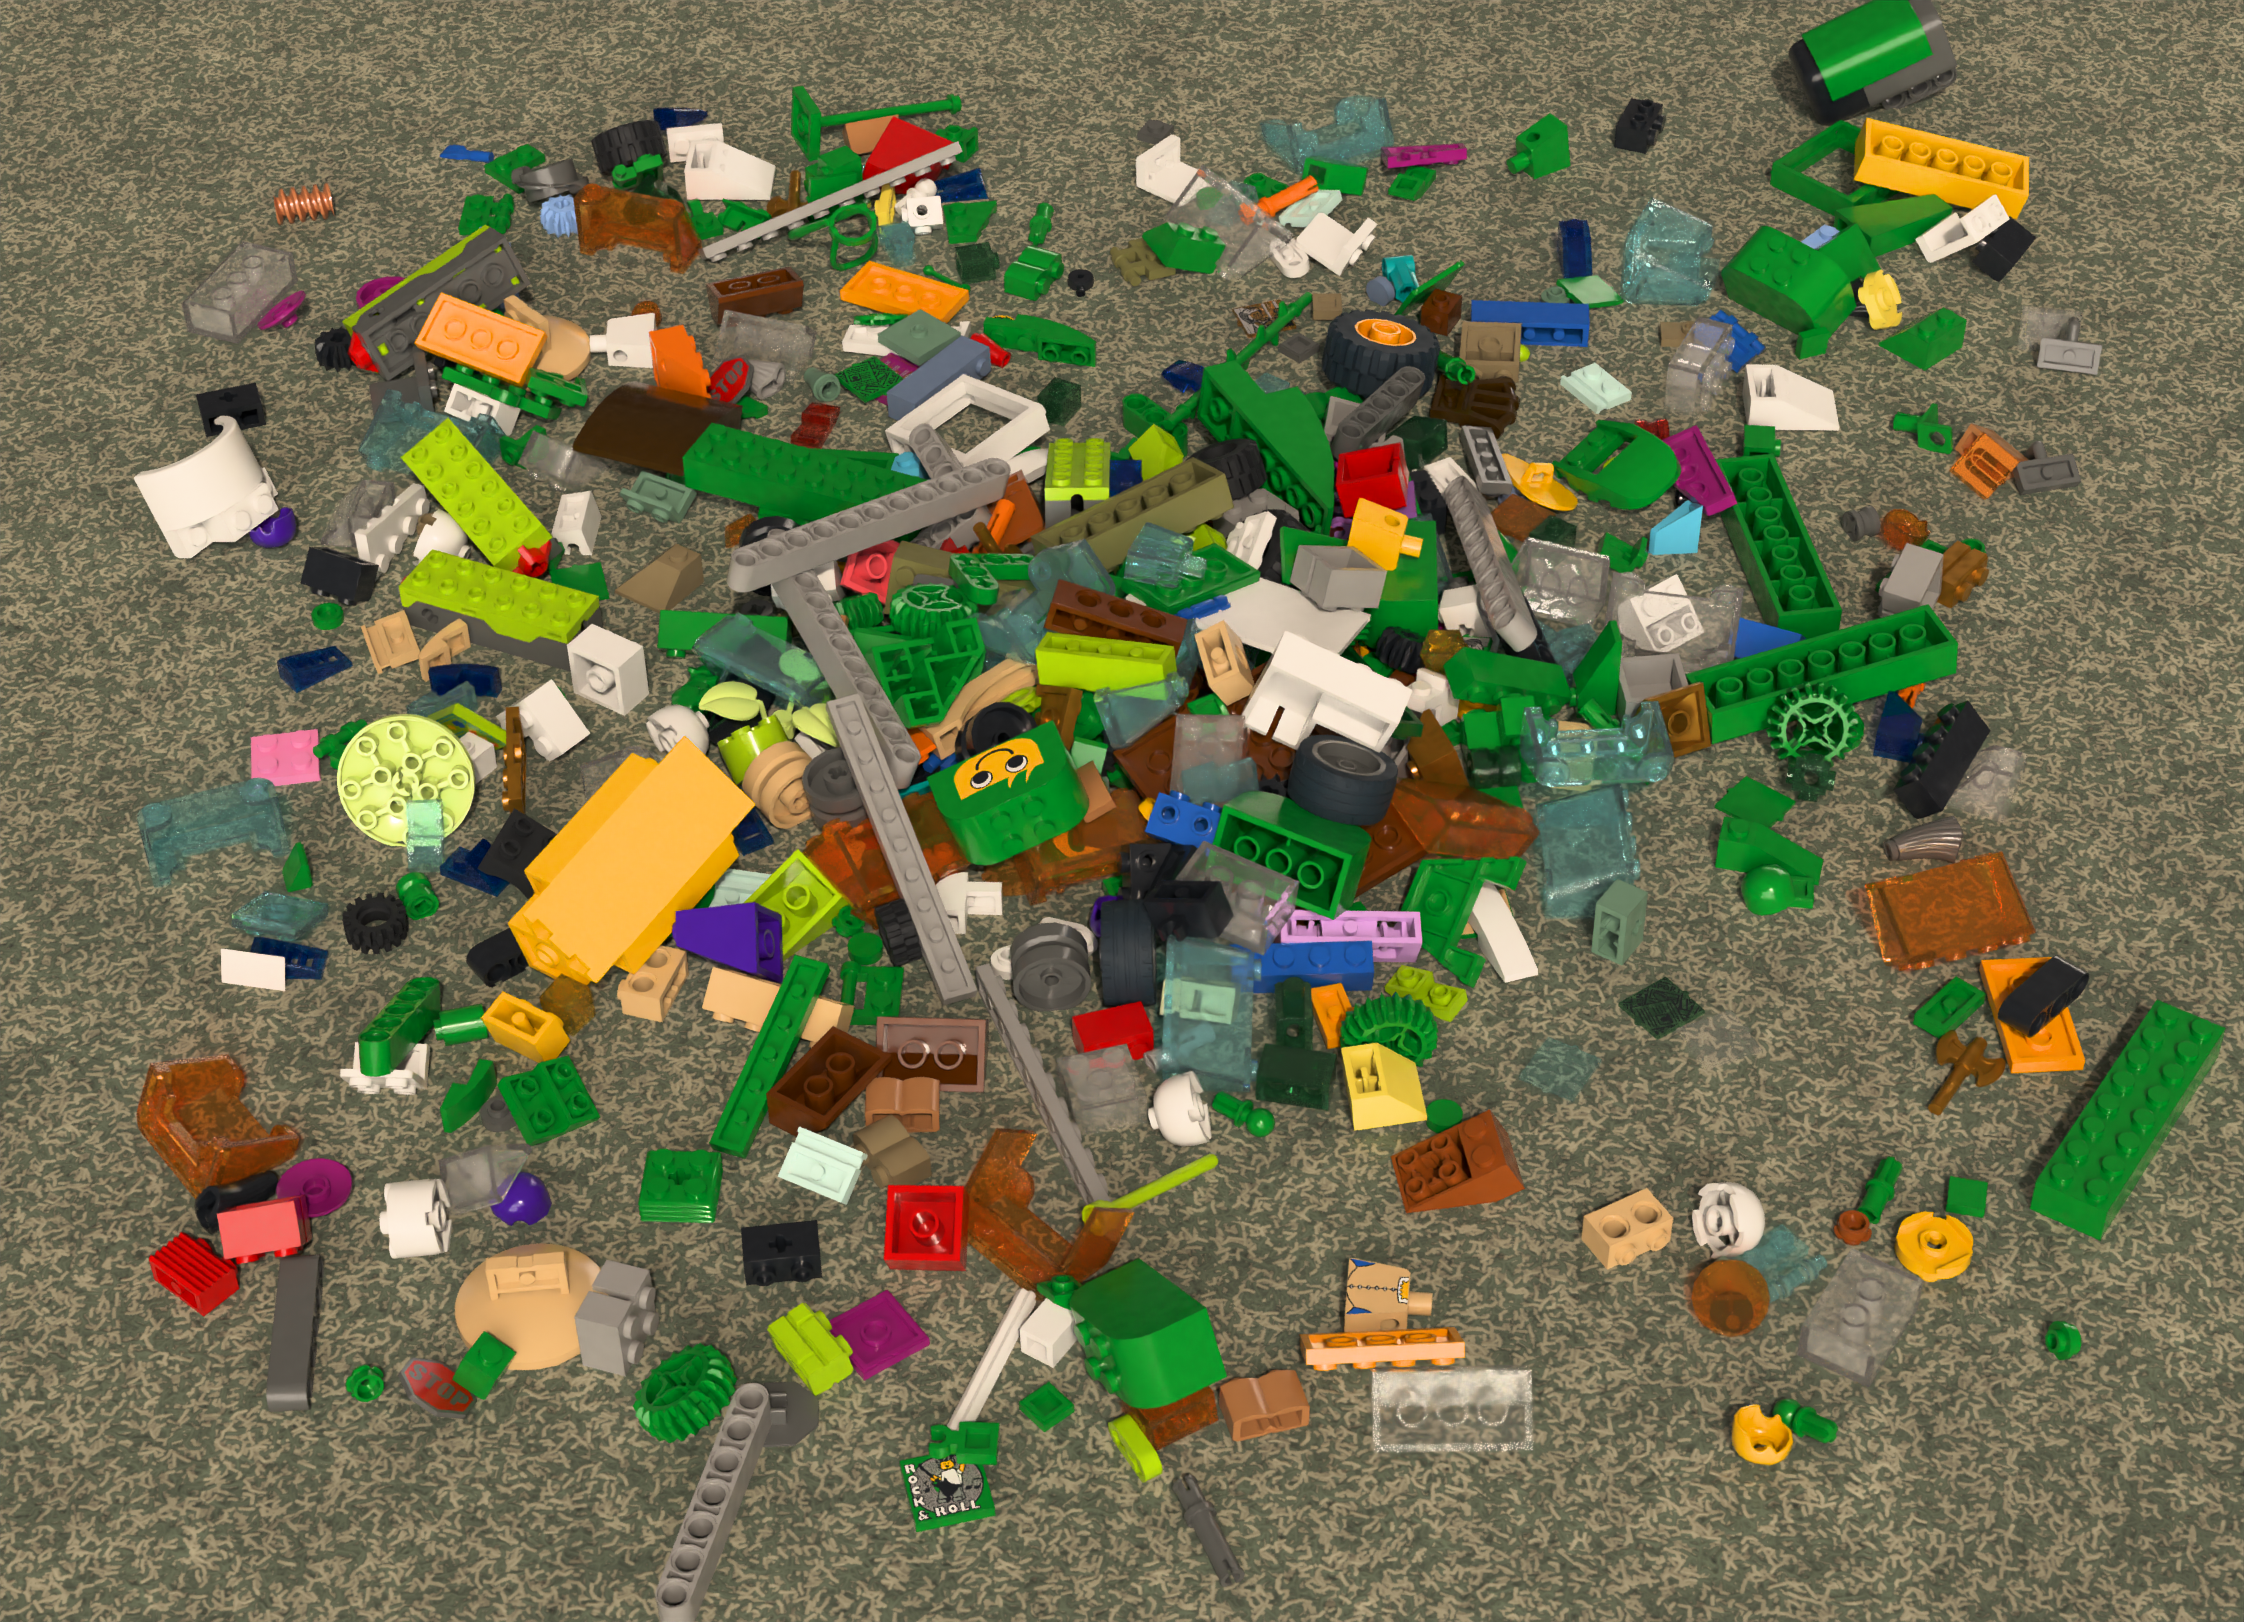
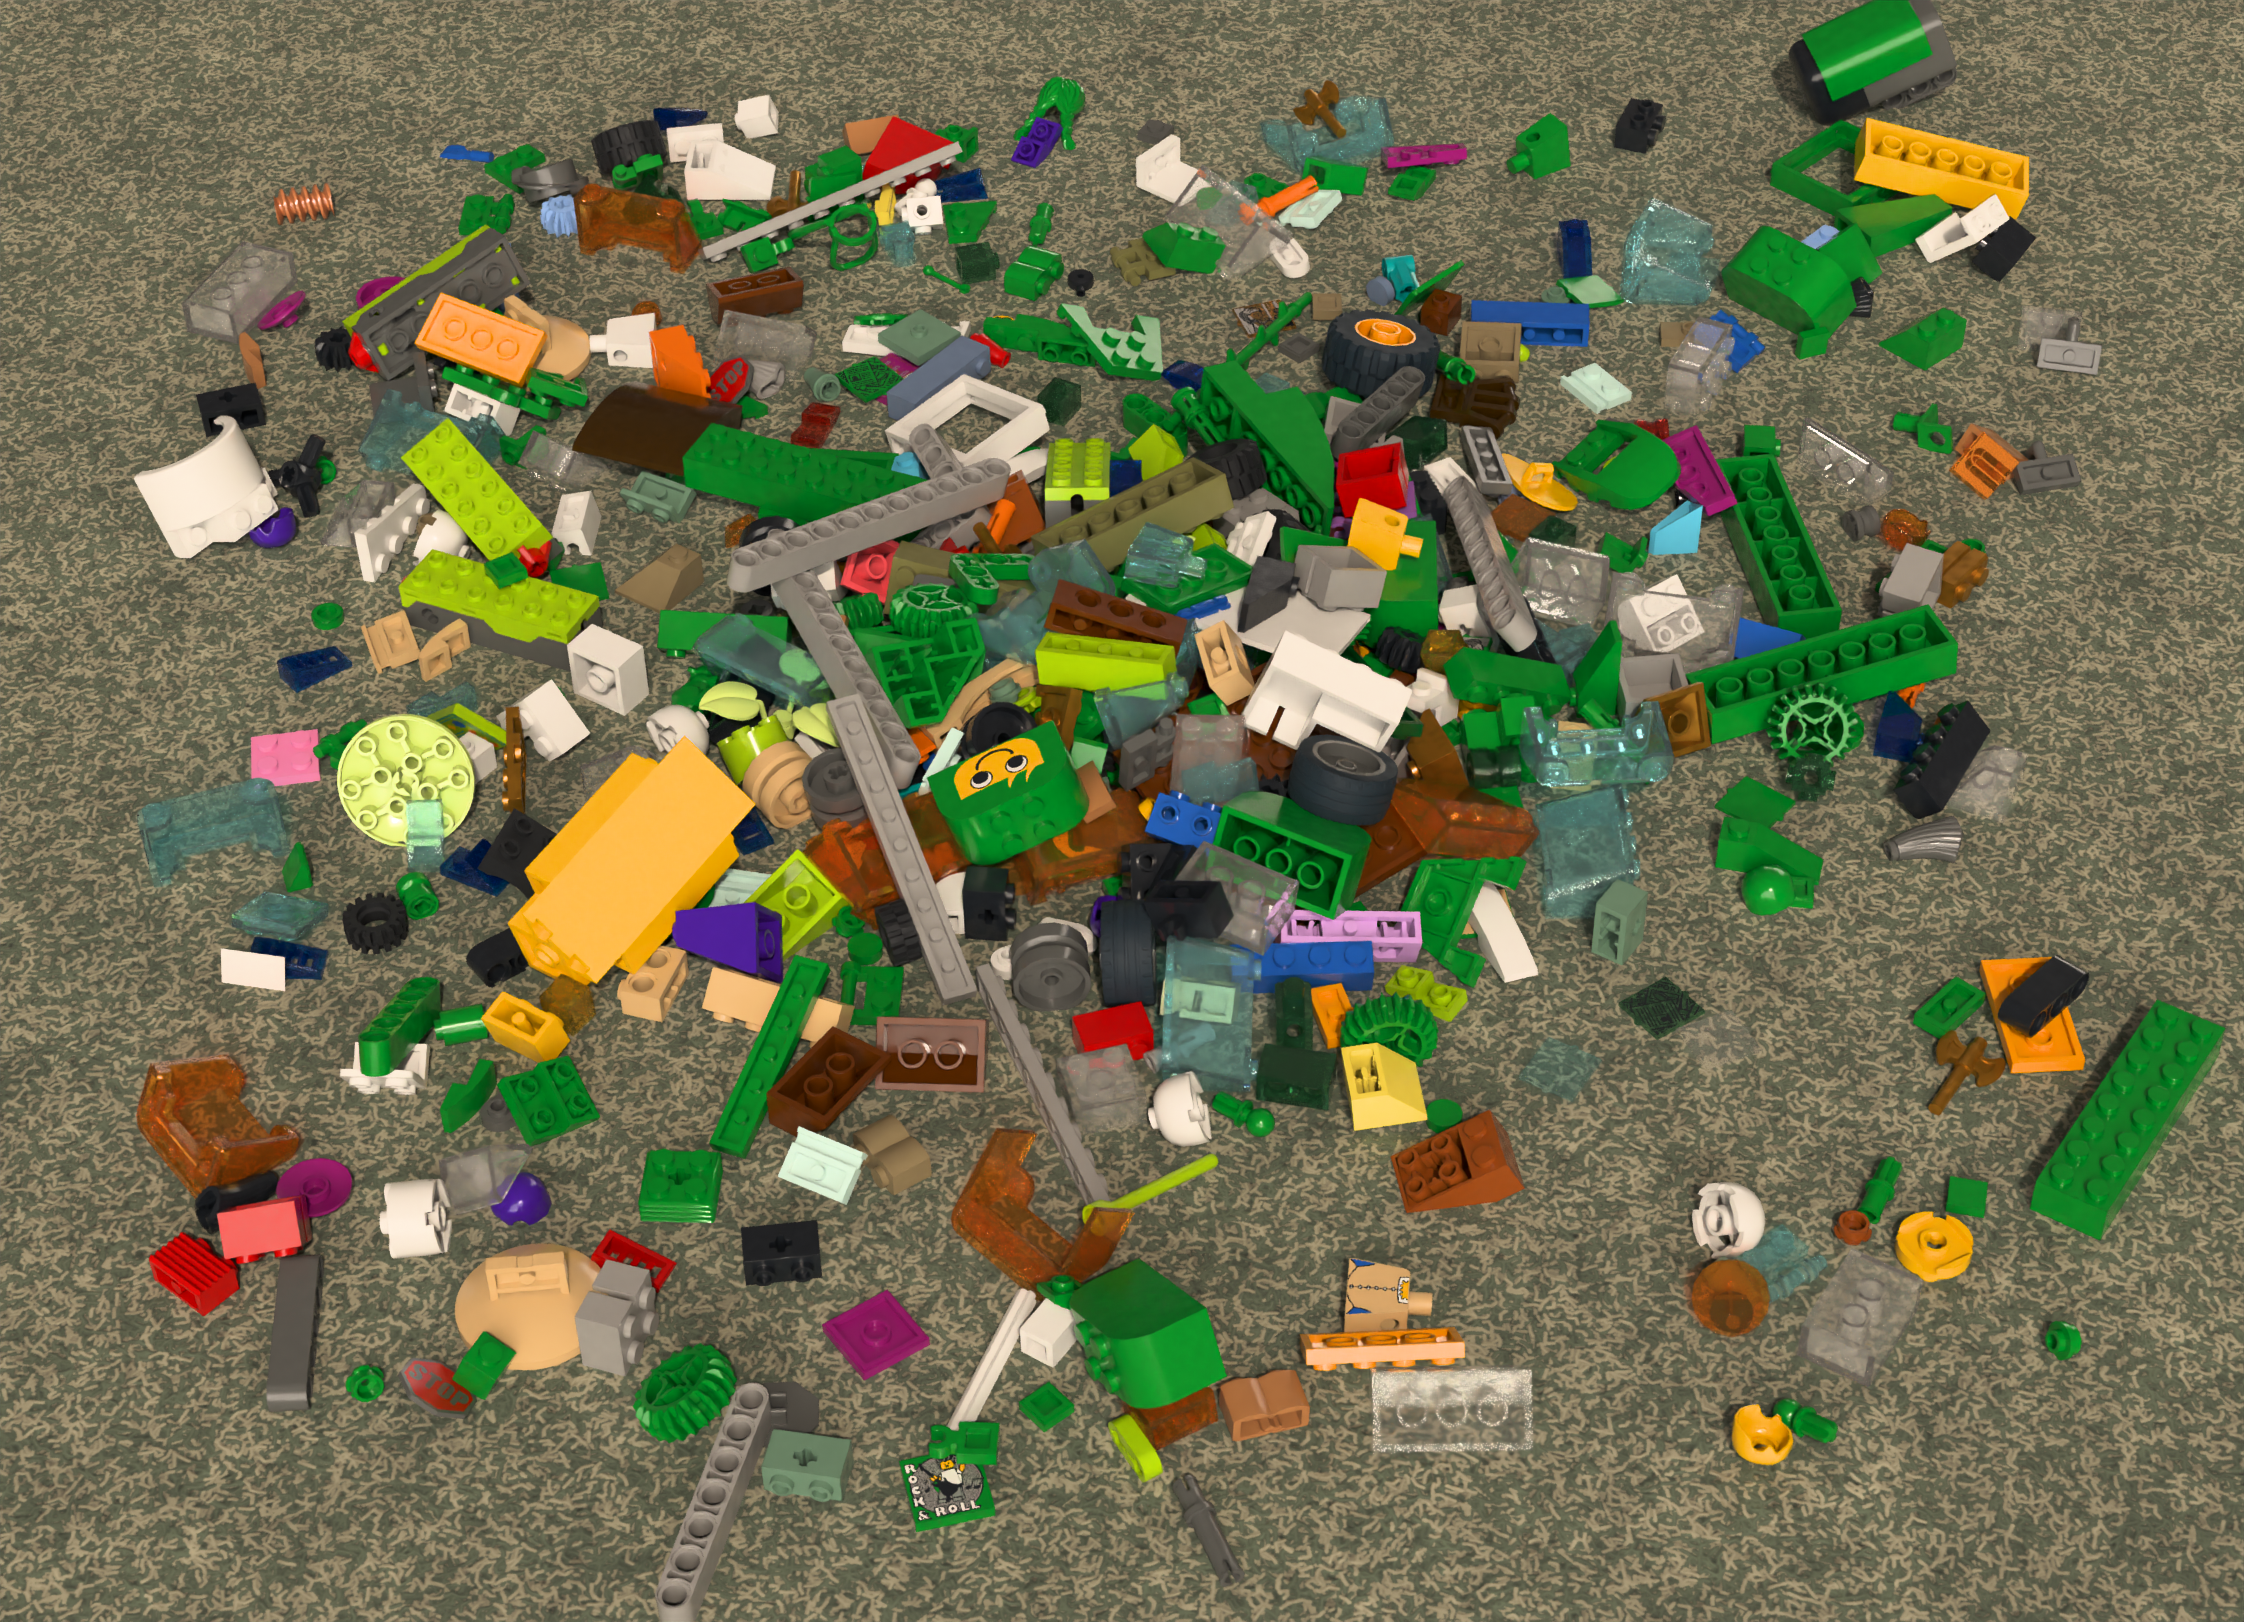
black brick [300,547,379,606] -> none
clear blue slope [428,664,502,700] -> none
lime brick [767,1302,854,1396] -> none
green tile [791,86,962,161] -> none
light orange plate [840,261,969,324] -> none
medium nougat brick [865,1077,940,1133] -> none
red brick [884,1185,970,1271] -> none
white bracket [1295,213,1377,276] -> none
tan brick [1581,1188,1673,1269] -> none
white slope [1742,365,1839,431] -> none
light yellow plate [1858,270,1902,330] -> none
clear orange windscreen [1865,851,2036,971] -> none
none -> medium nougat slope [239,332,267,389]
none -> black bush [268,434,326,518]
none -> green plate [315,456,336,484]
none -> green tile [484,552,528,589]
none -> red slope [591,1229,677,1293]
none -> white brick [735,95,779,138]
none -> green plate [740,237,795,274]
none -> sand green brick [761,1429,854,1502]
none -> light aqua plate [915,727,964,809]
none -> black brick [962,866,1017,941]
none -> sand green plate [989,677,1022,704]
none -> dark purple slope [1011,117,1063,168]
none -> green hair [1013,76,1086,150]
none -> wing [1056,303,1163,381]
none -> dark grey plate [1118,717,1176,792]
none -> green pin [1170,387,1226,446]
none -> black slope [1237,556,1300,633]
none -> pearl gold piece [1293,80,1346,138]
none -> clear slope [1797,417,1894,508]

